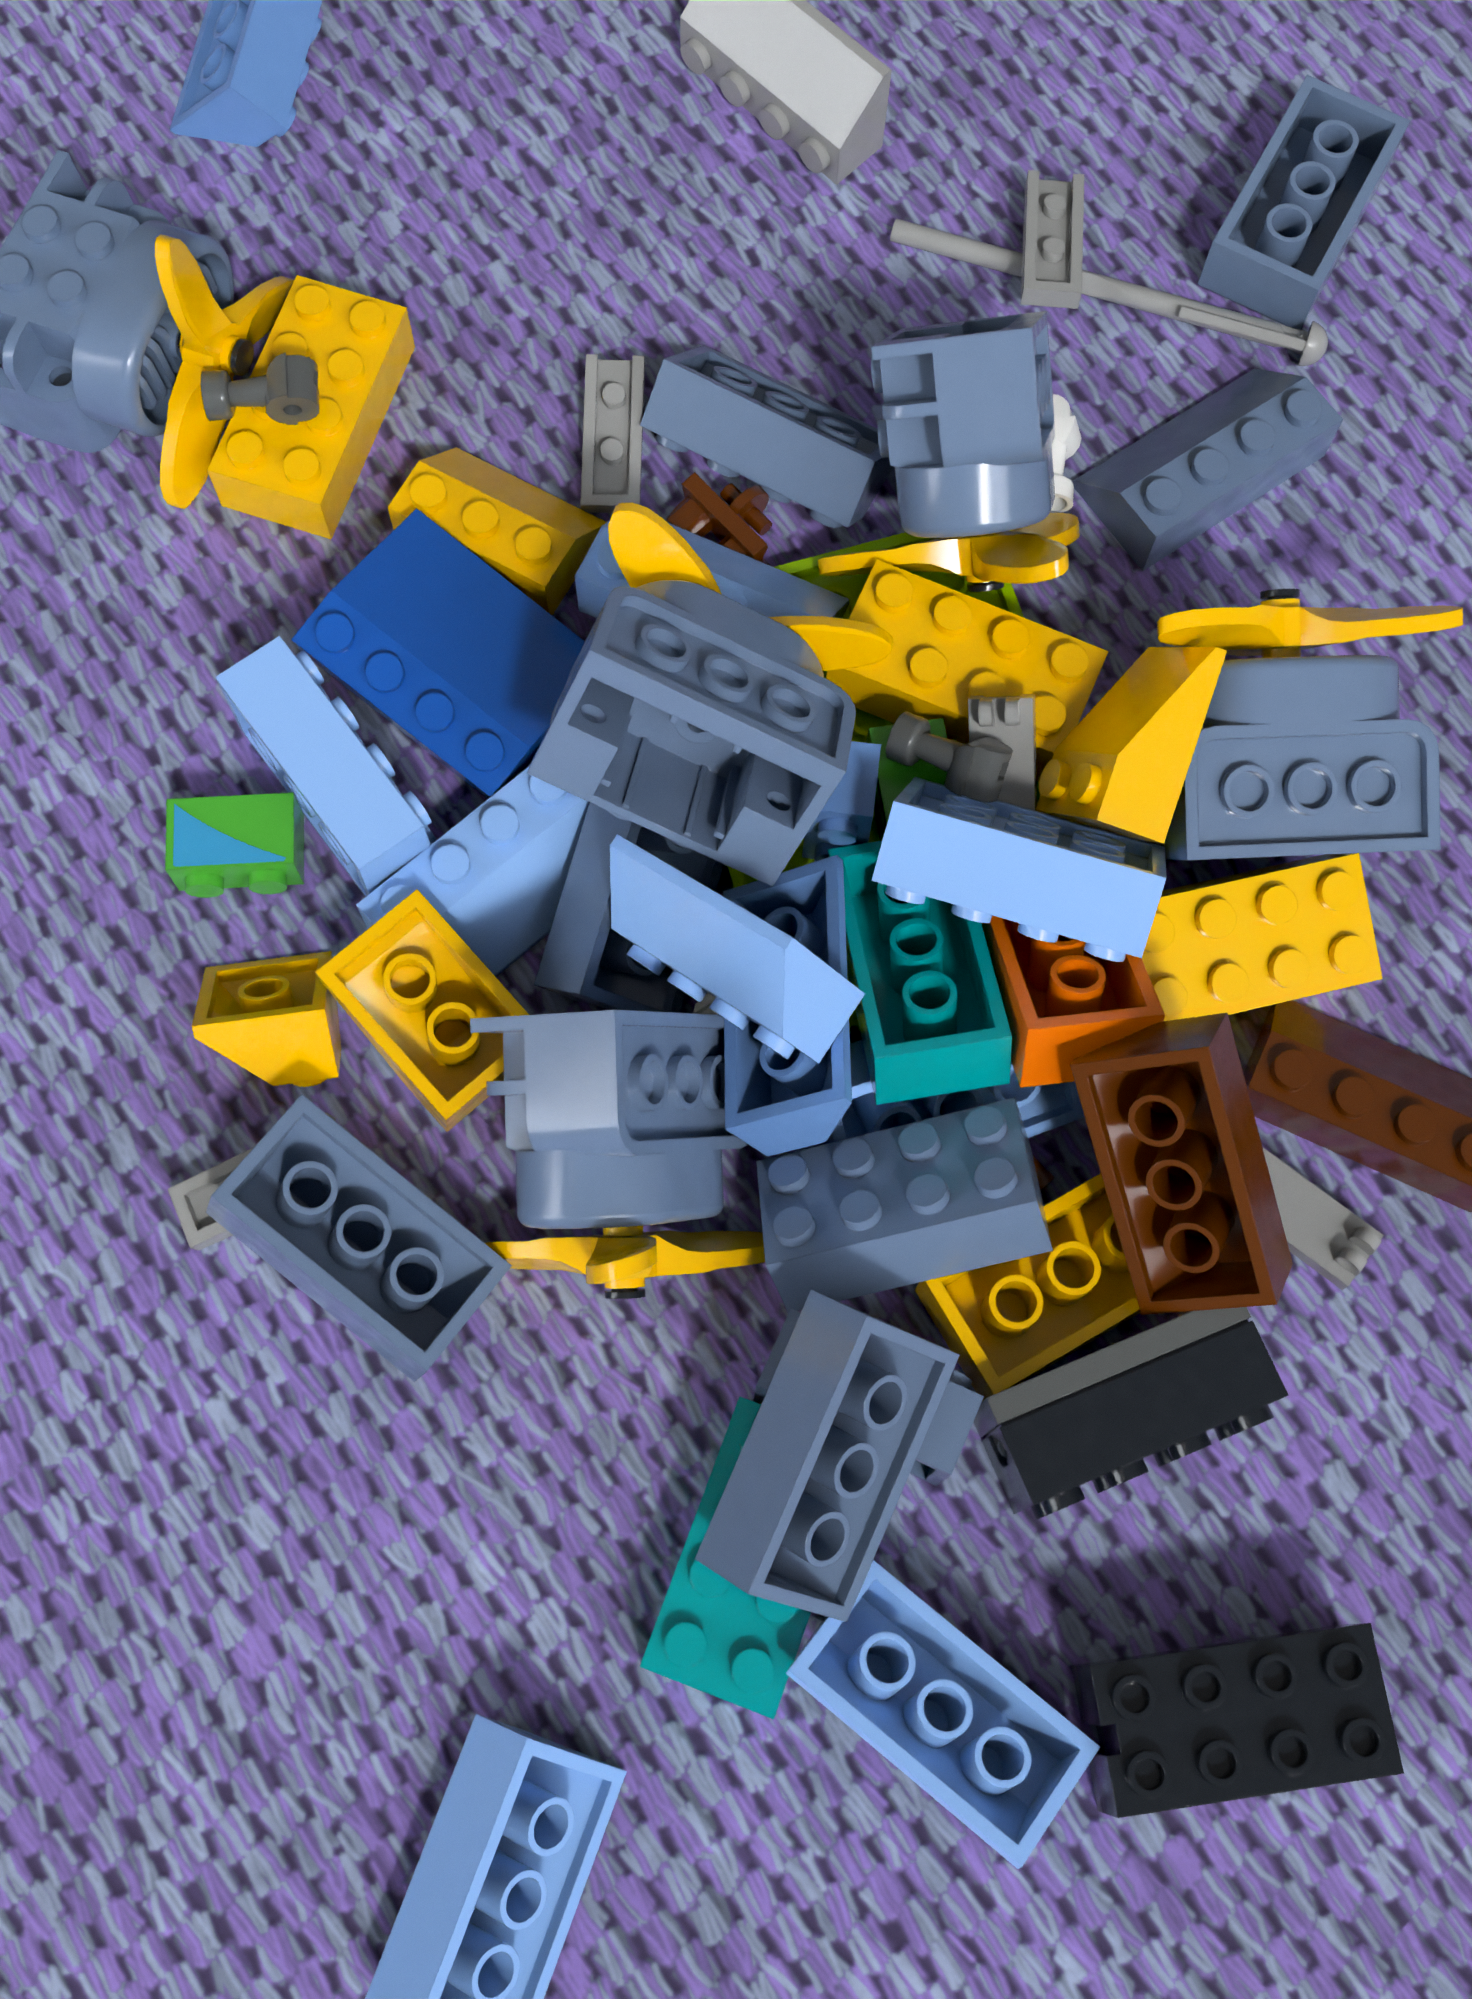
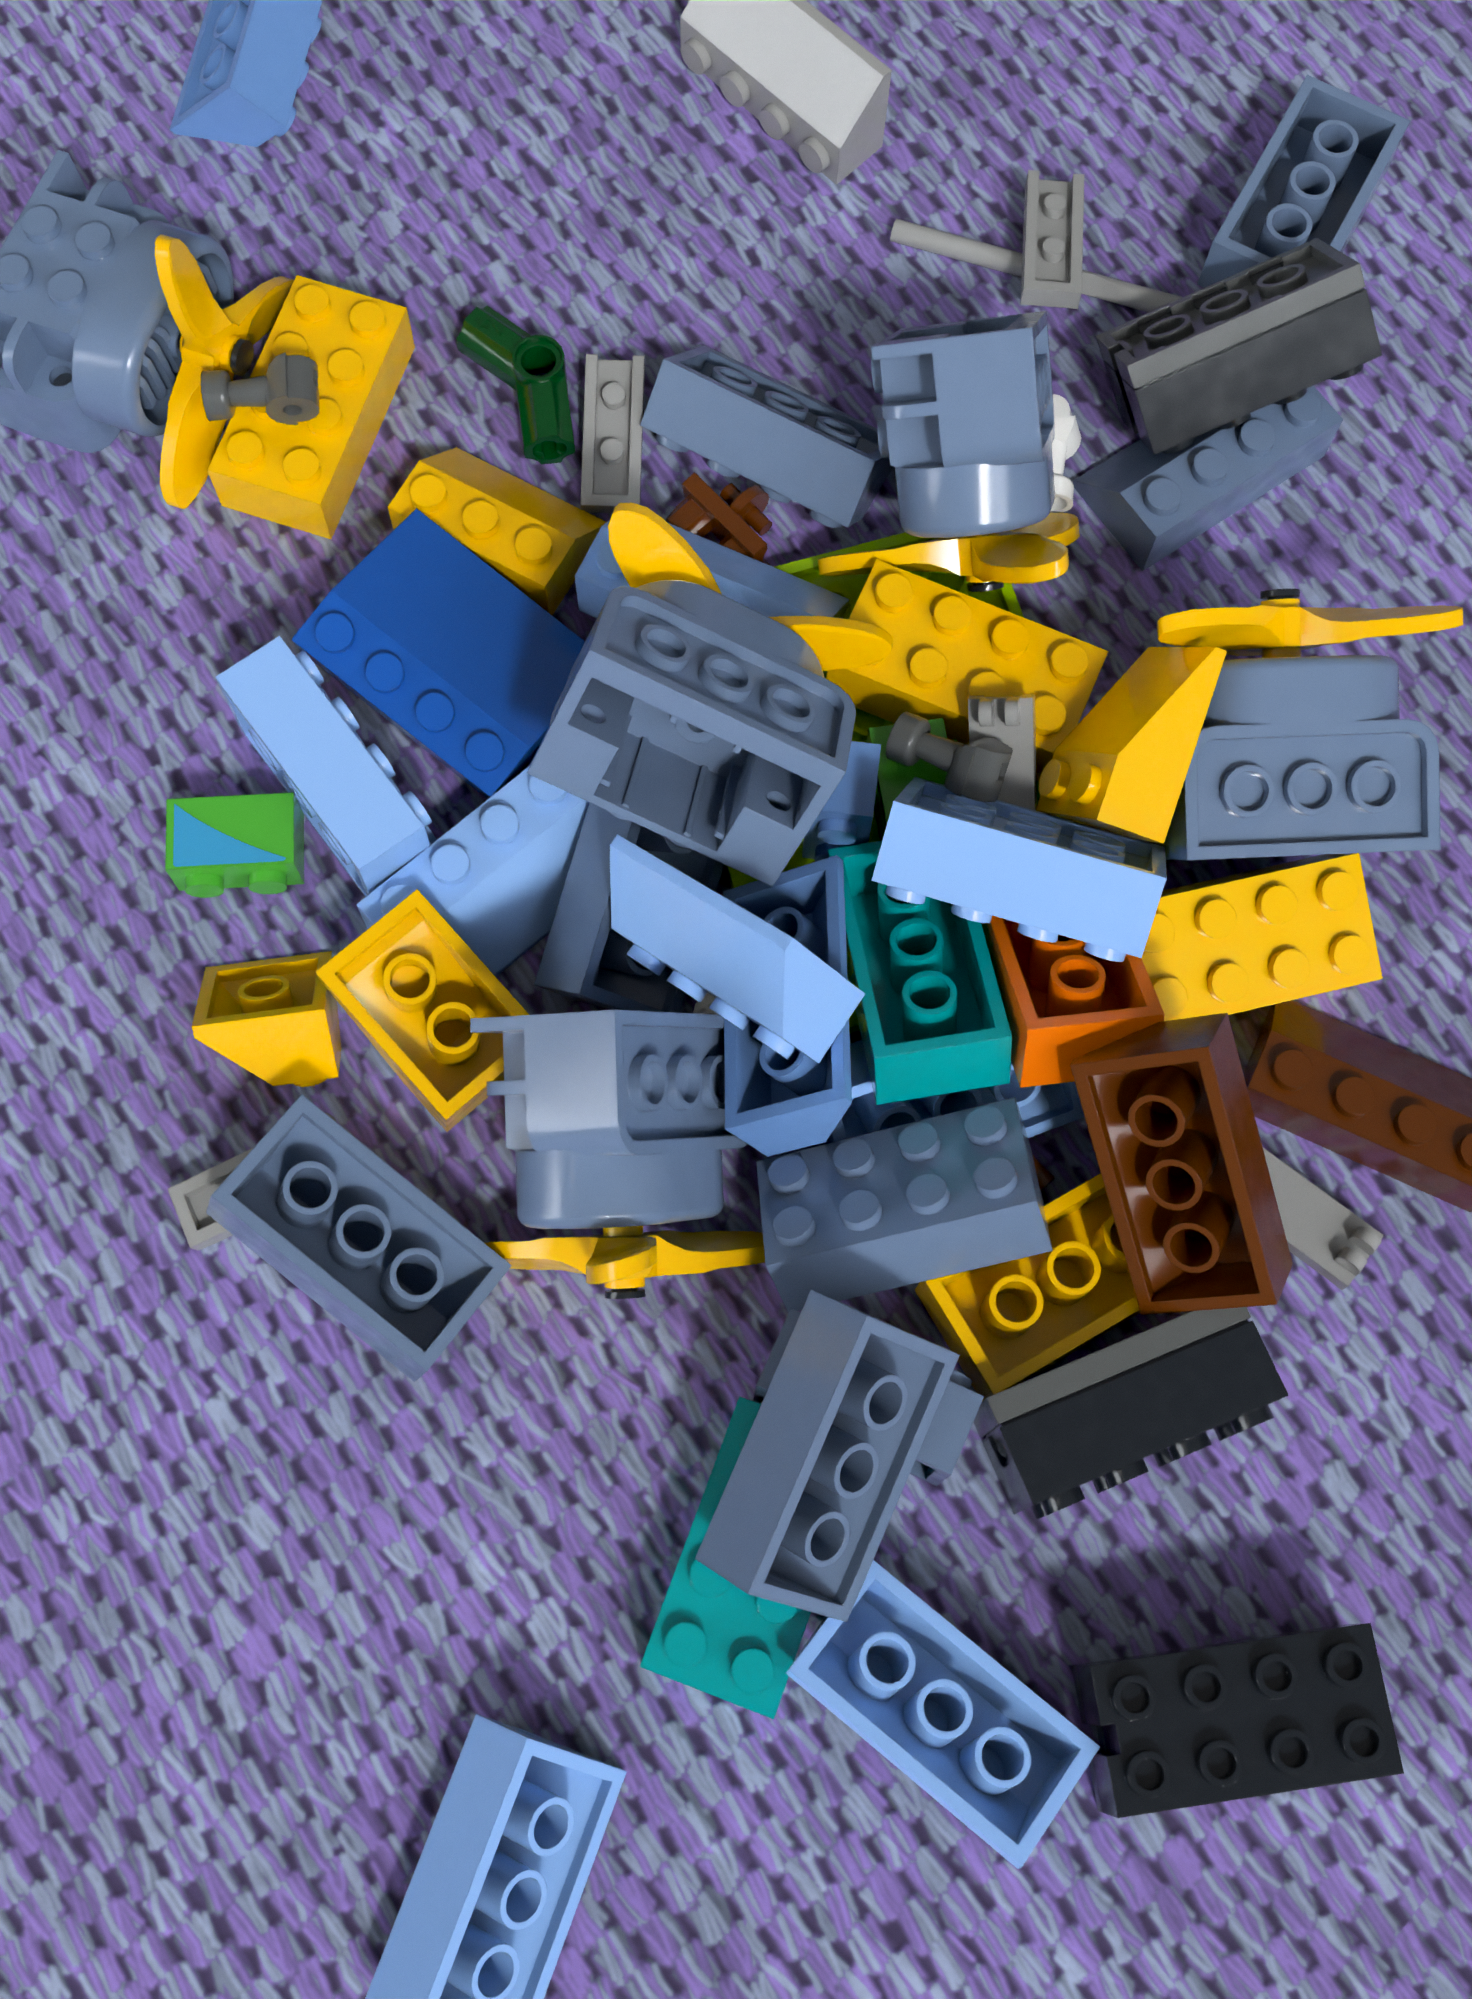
none -> dark green piece [456,306,575,465]
none -> piece [1095,238,1382,455]

